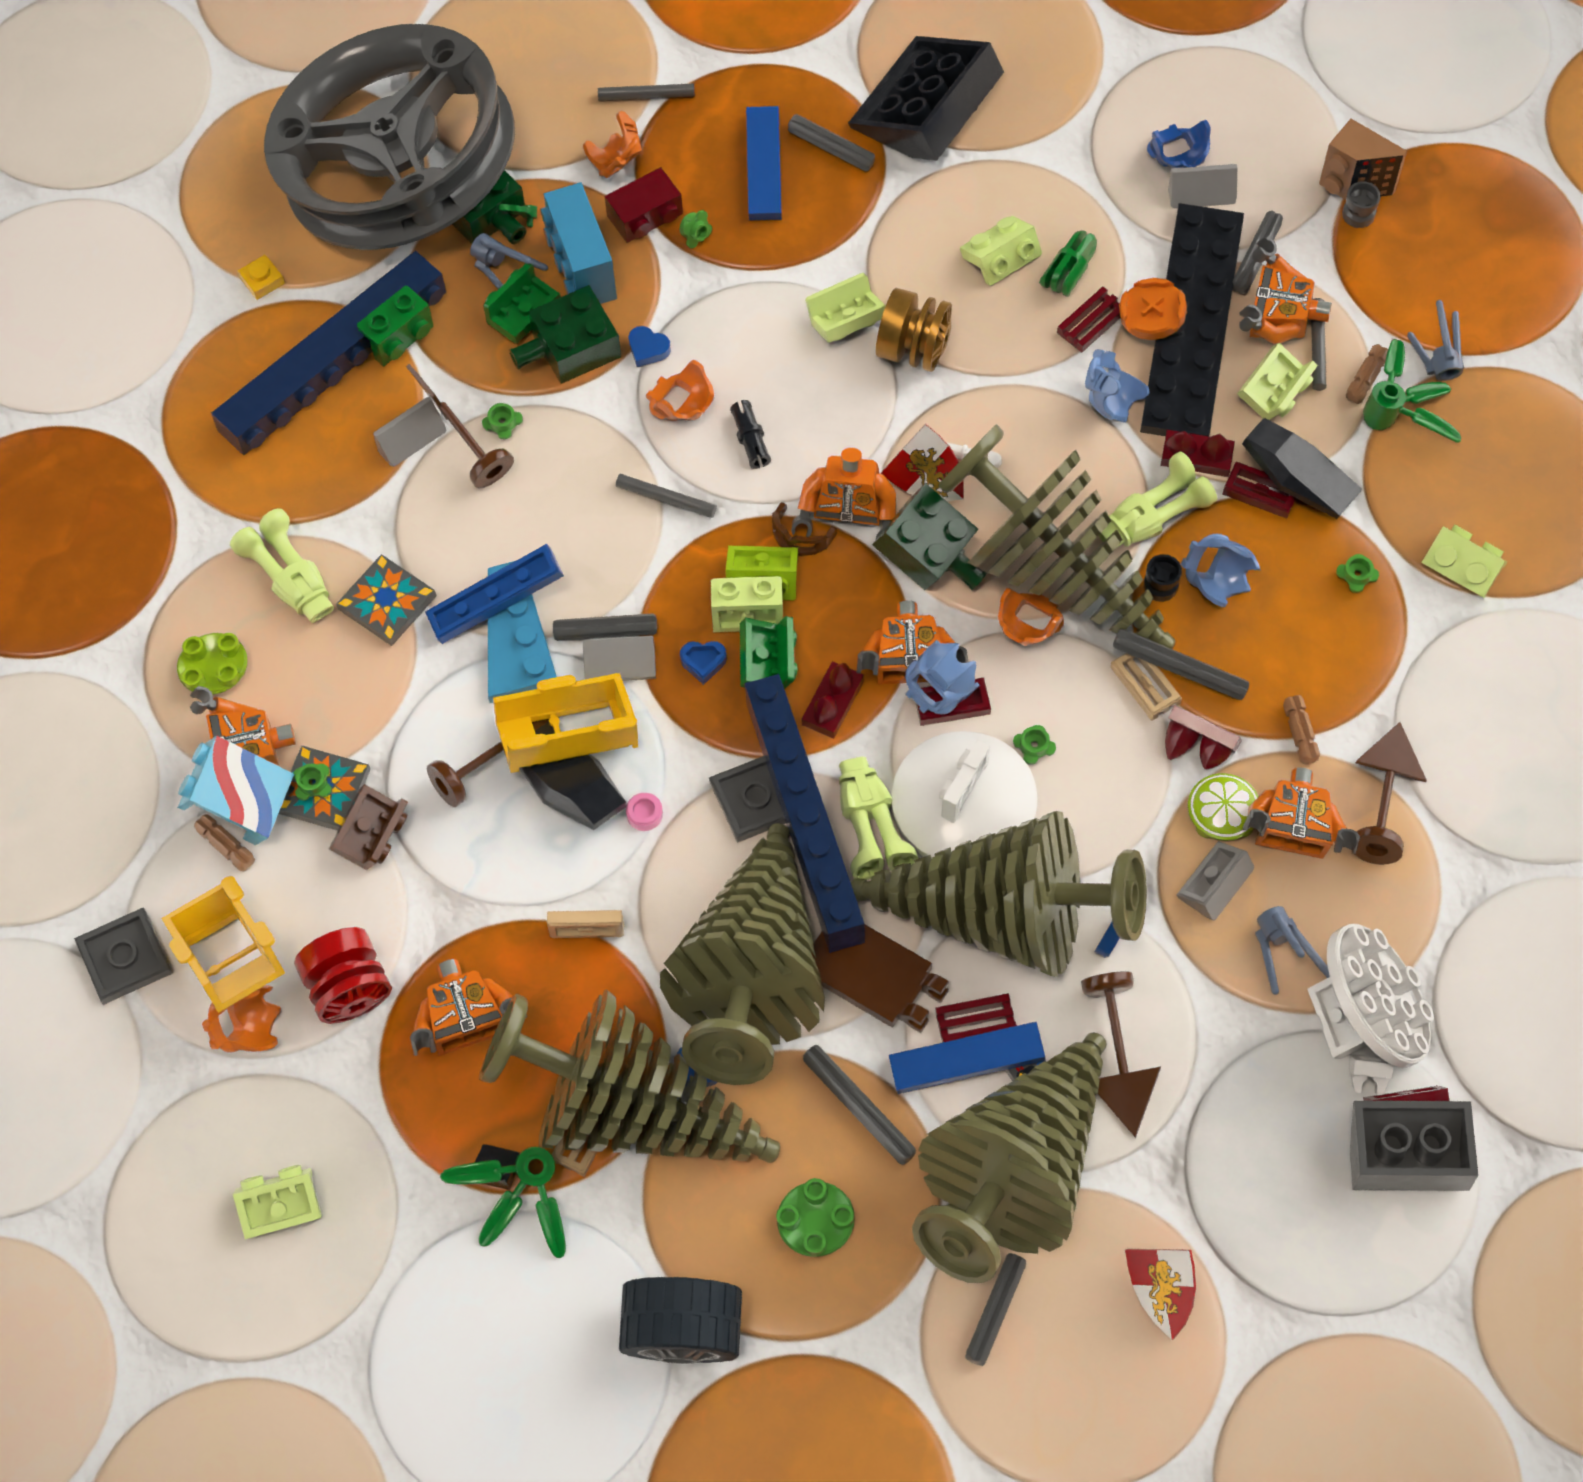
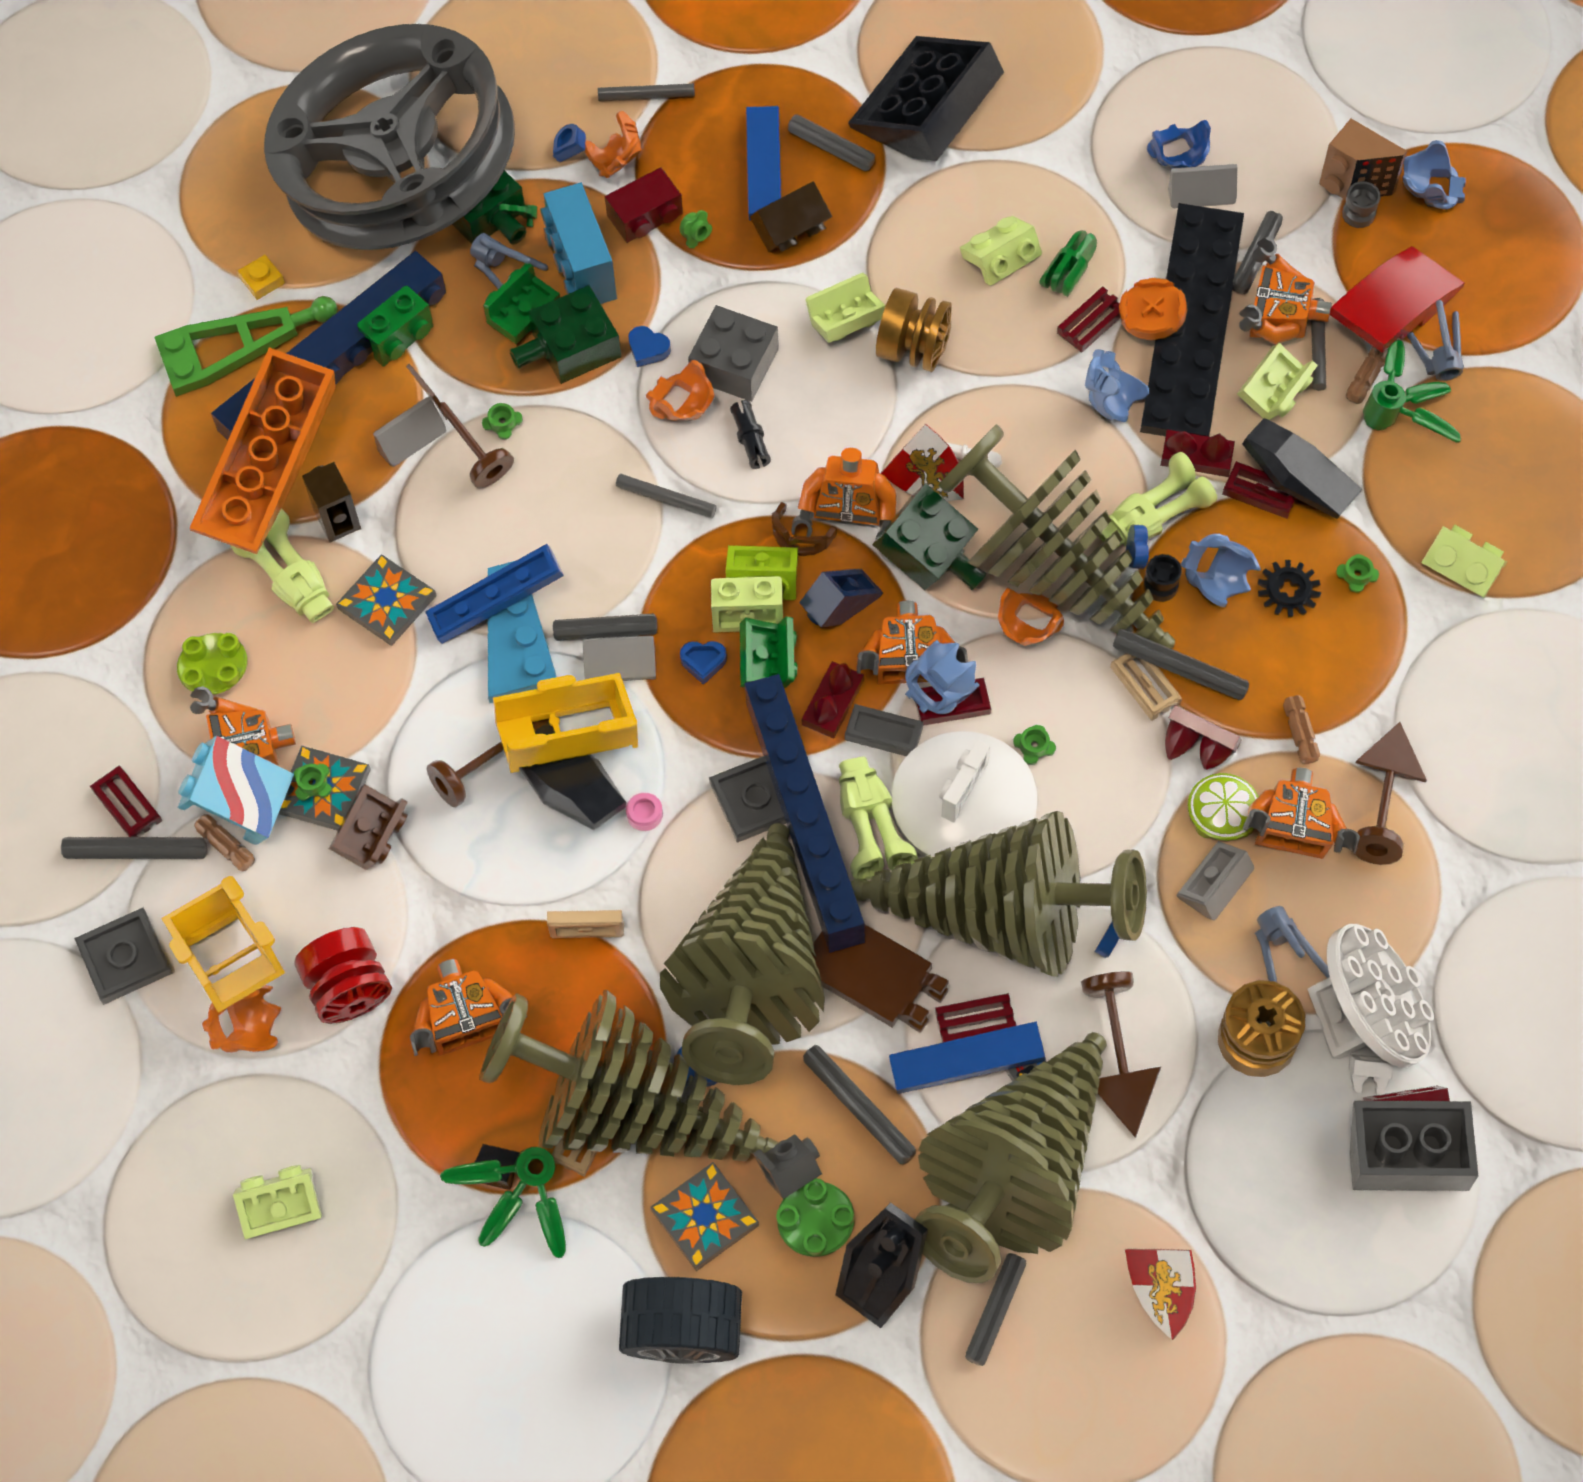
none -> dark grey axle [61,837,207,859]
none -> dark red tile [90,765,162,837]
none -> bright green plate [154,296,338,397]
none -> orange slope [190,347,336,554]
none -> dark brown brick [302,462,361,542]
none -> blue tile [553,124,586,162]
none -> tile [651,1162,759,1271]
none -> dark grey brick [688,305,779,402]
none -> dark brown brick [750,181,833,252]
none -> dark grey brick [753,1134,822,1199]
none -> dark blue slope [799,569,883,627]
none -> black piece [835,1202,928,1328]
none -> dark grey tile [845,704,924,756]
none -> blue tile [1125,524,1149,569]
none -> pearl gold wheel [1218,980,1306,1077]
none -> black gear [1257,560,1321,617]
none -> red slope [1329,246,1465,353]
none -> medium blue helmet [1403,140,1466,210]

